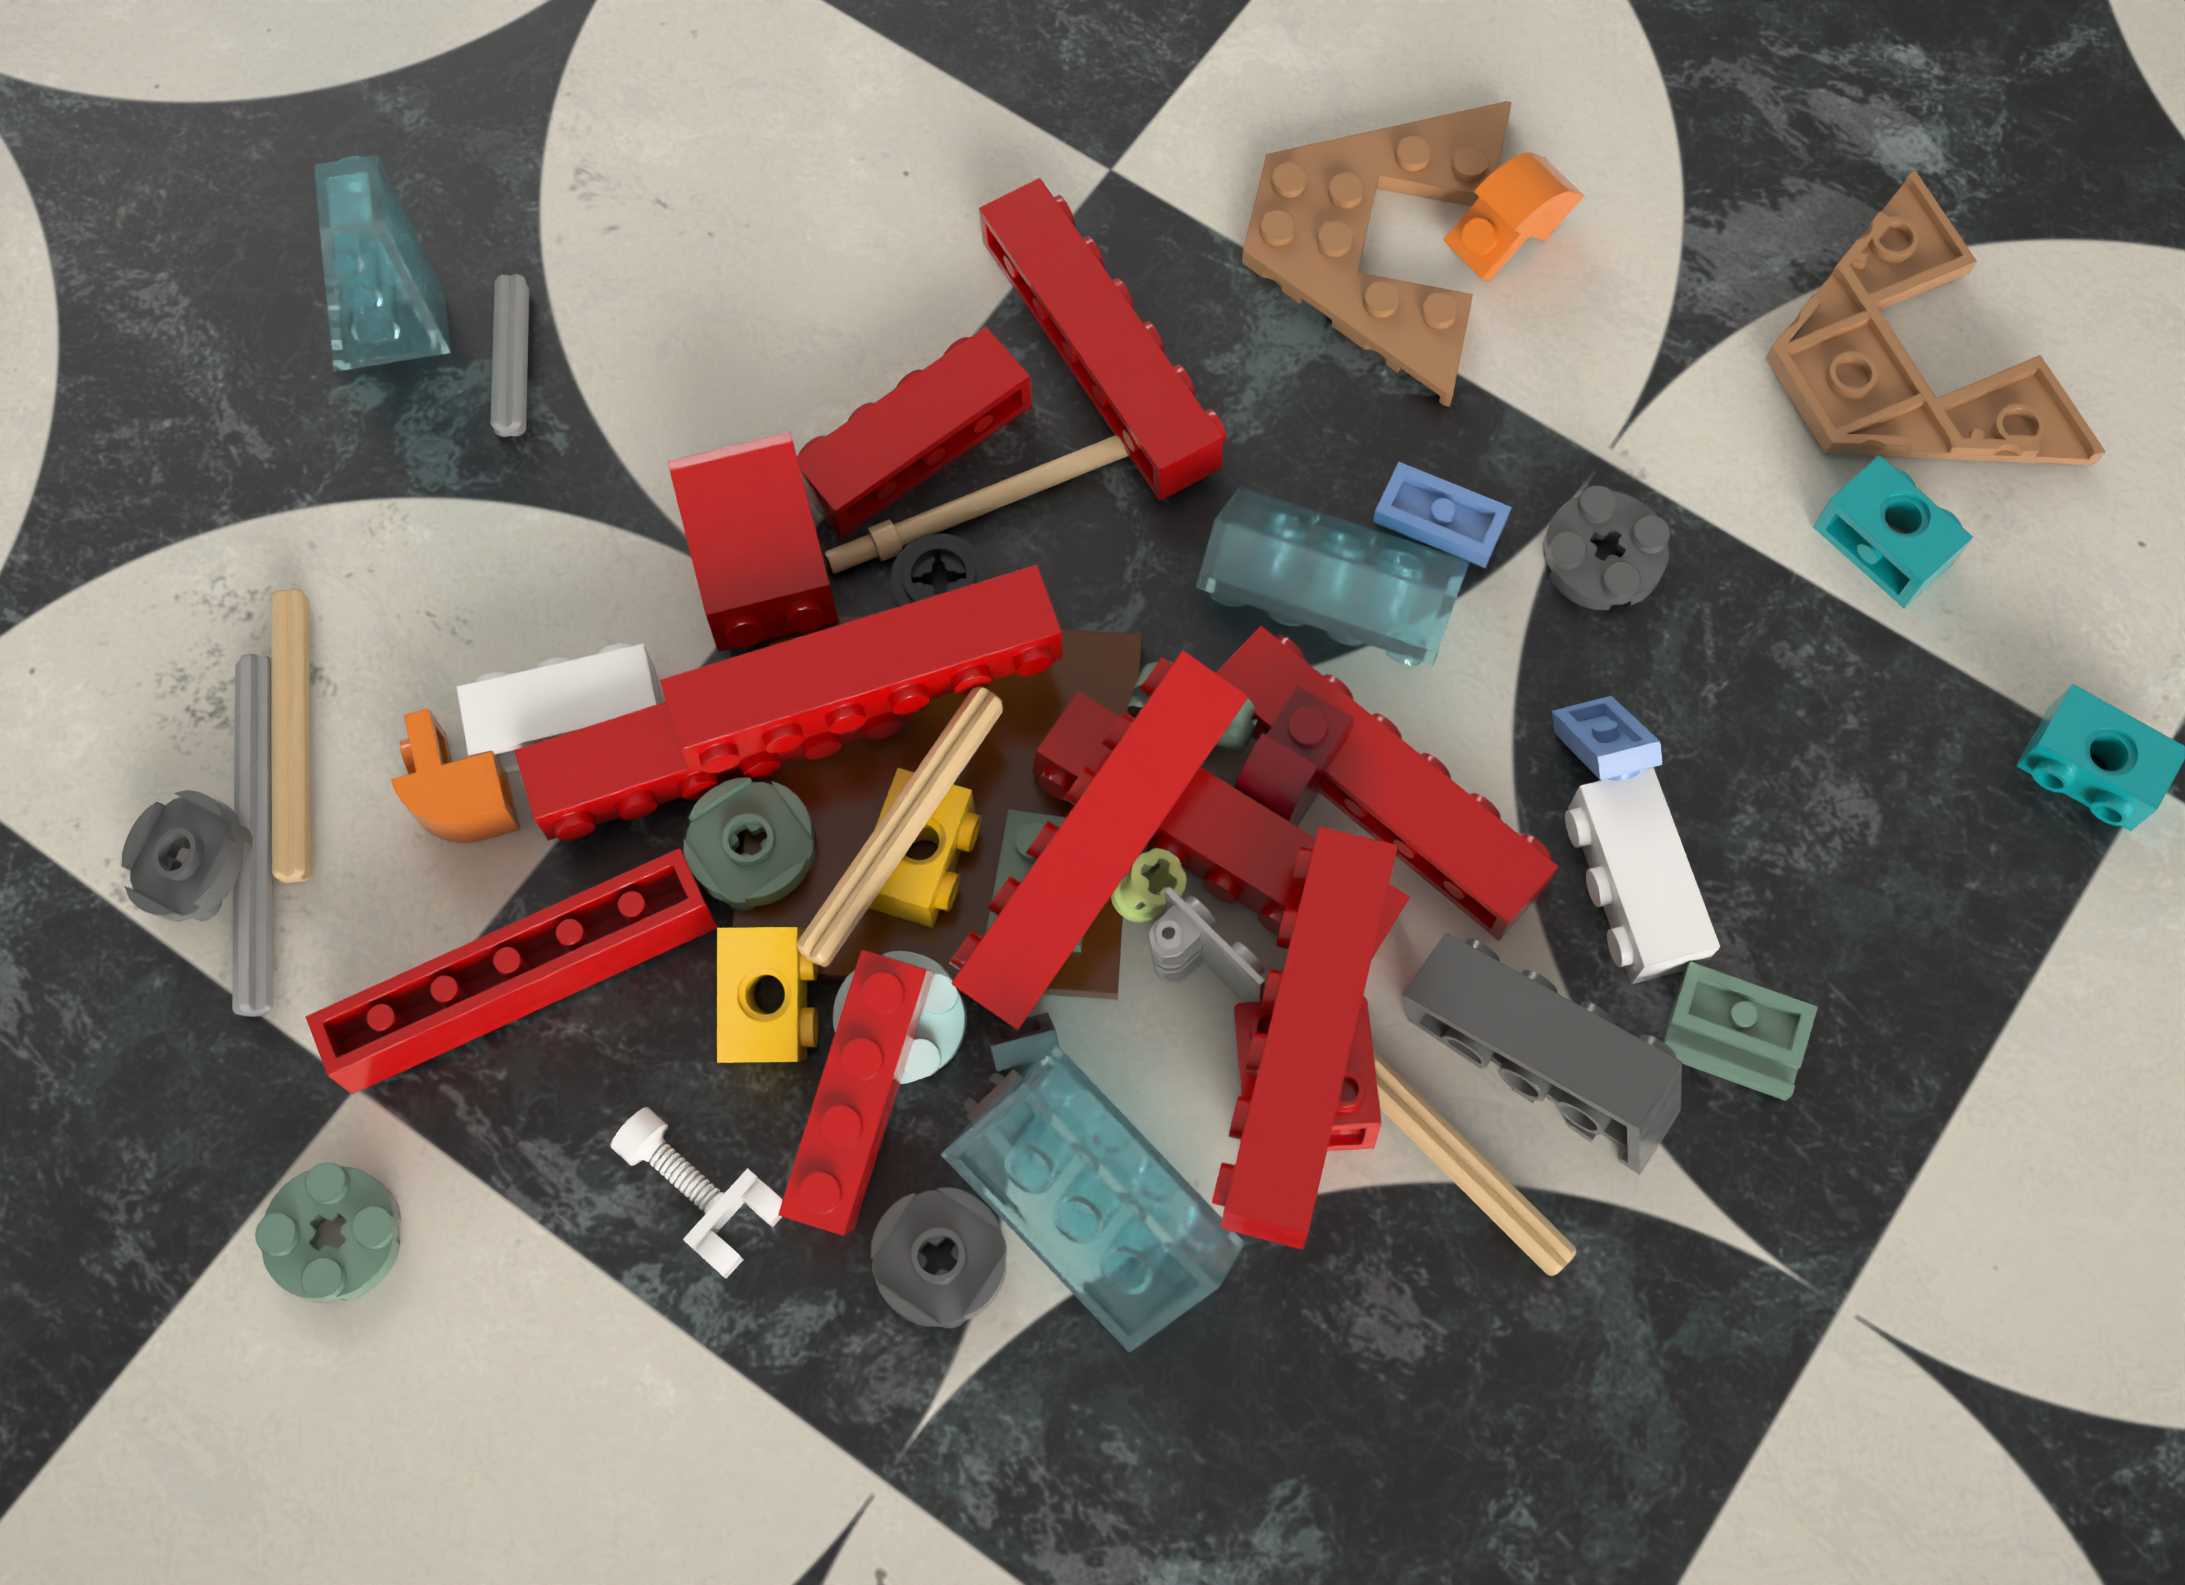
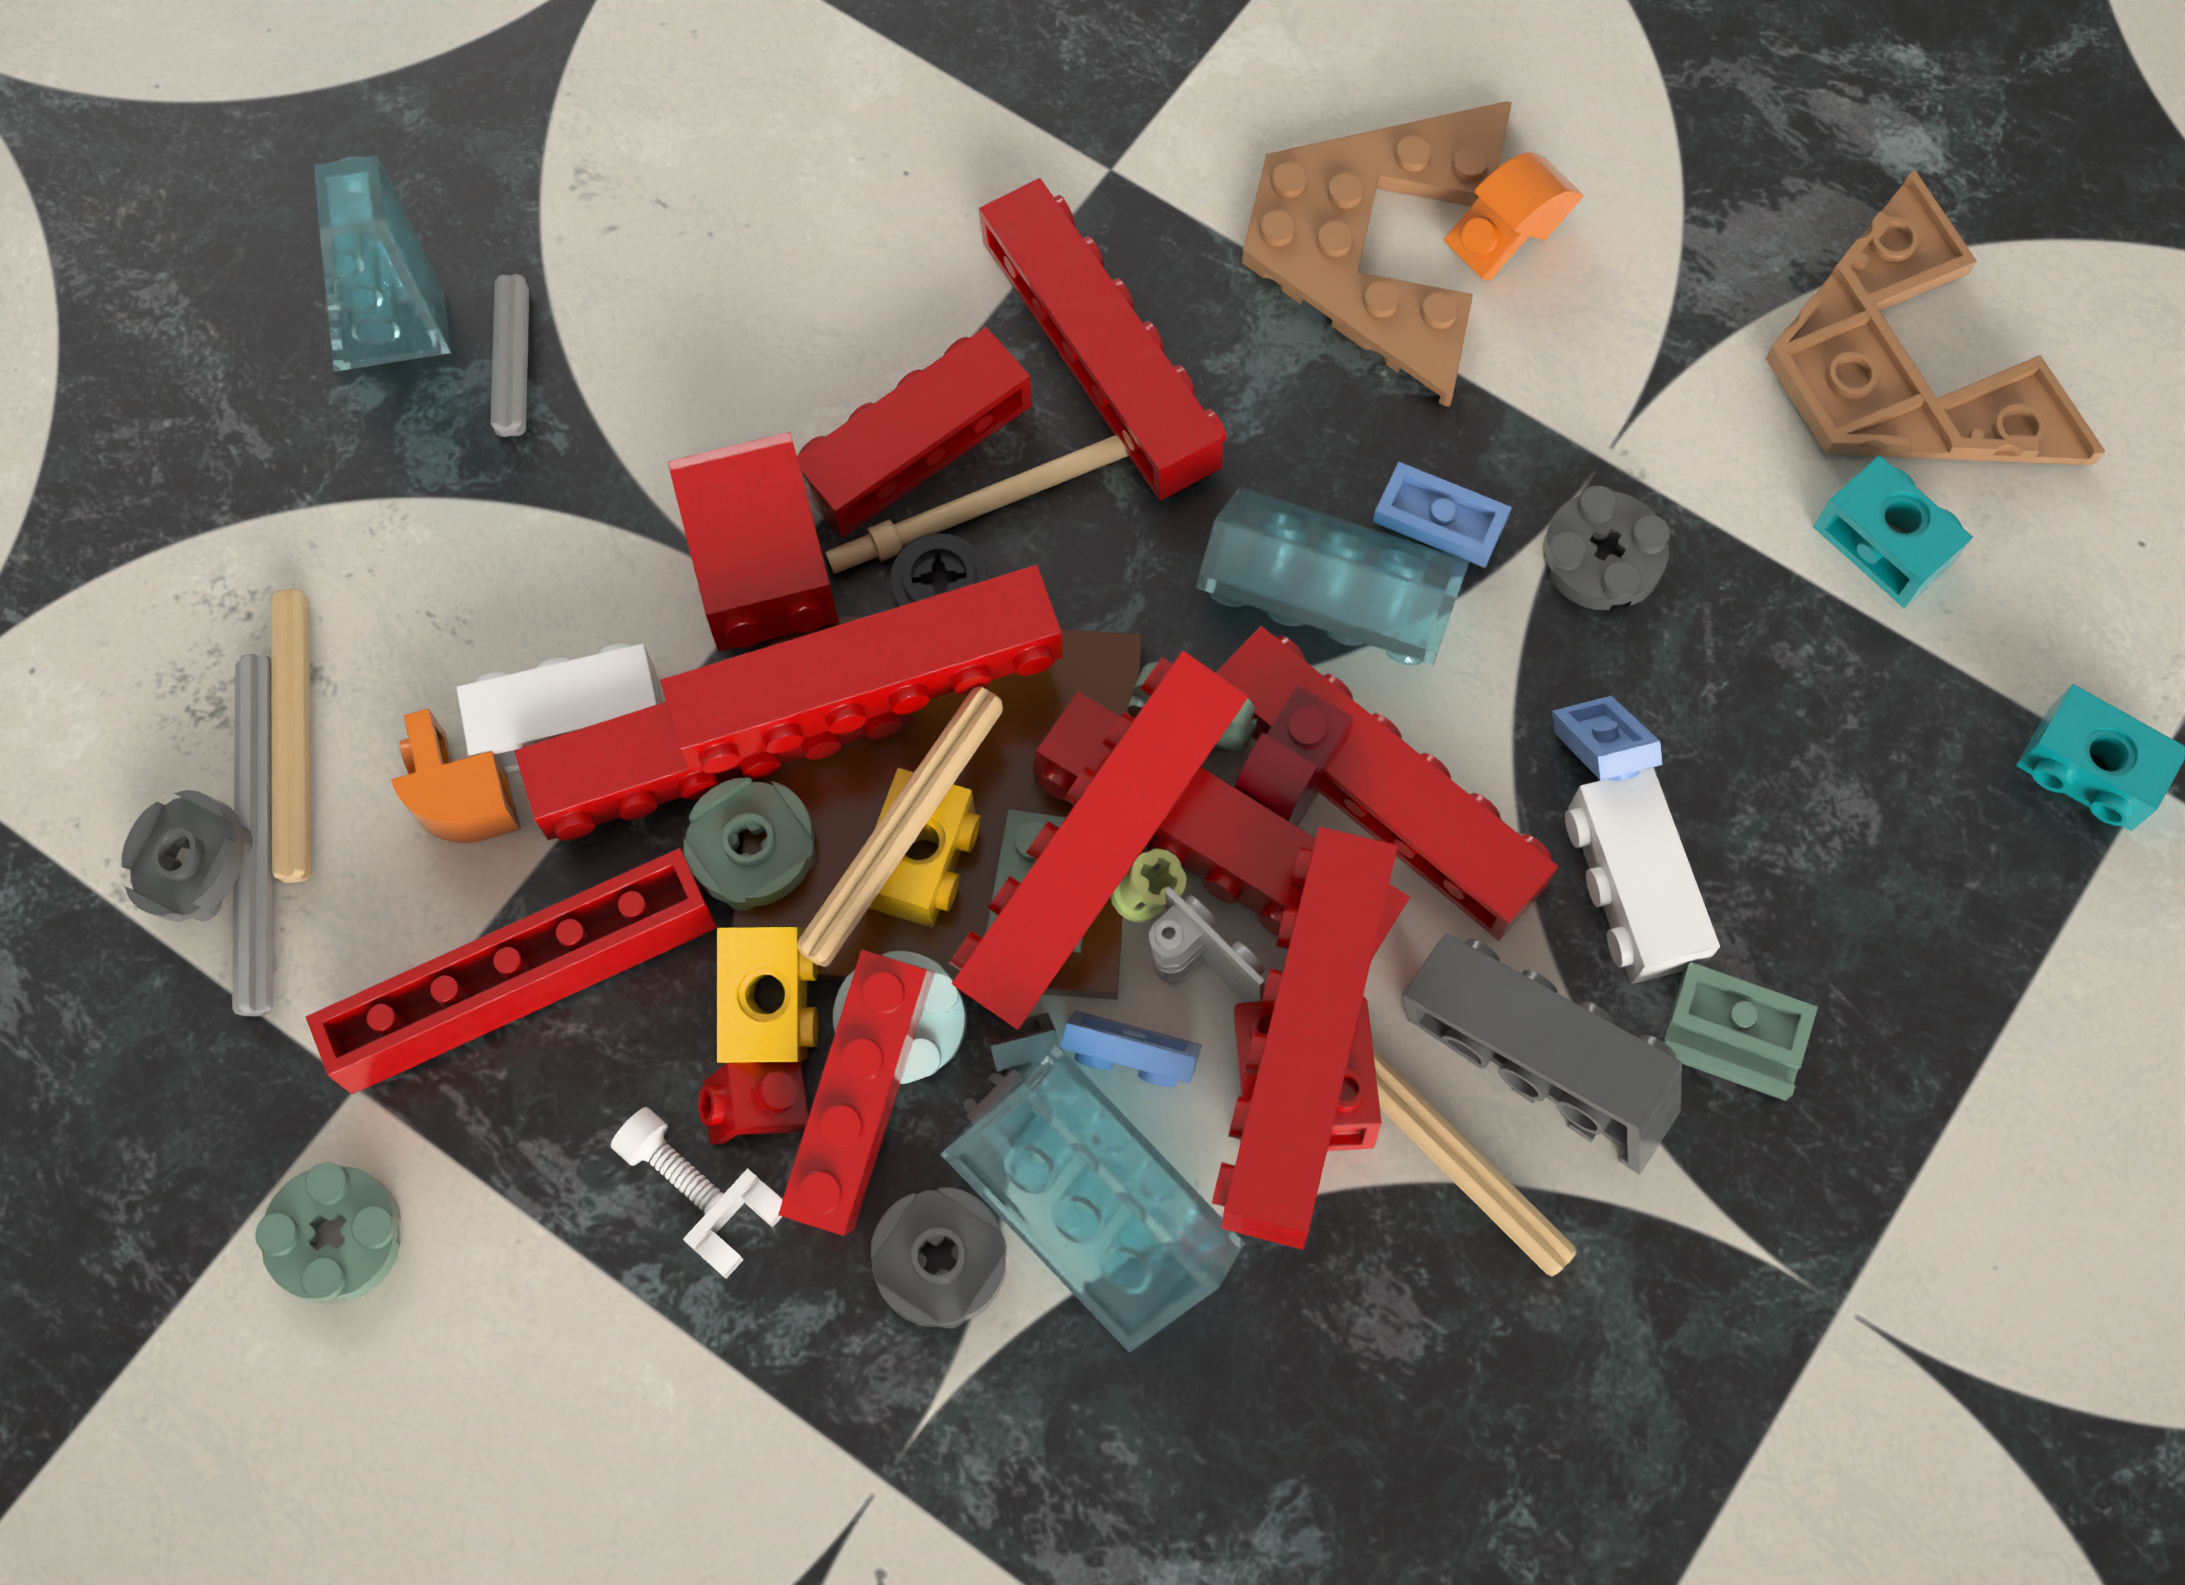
none -> red bracket [698,1061,809,1145]
none -> medium blue plate [1060,1010,1202,1087]

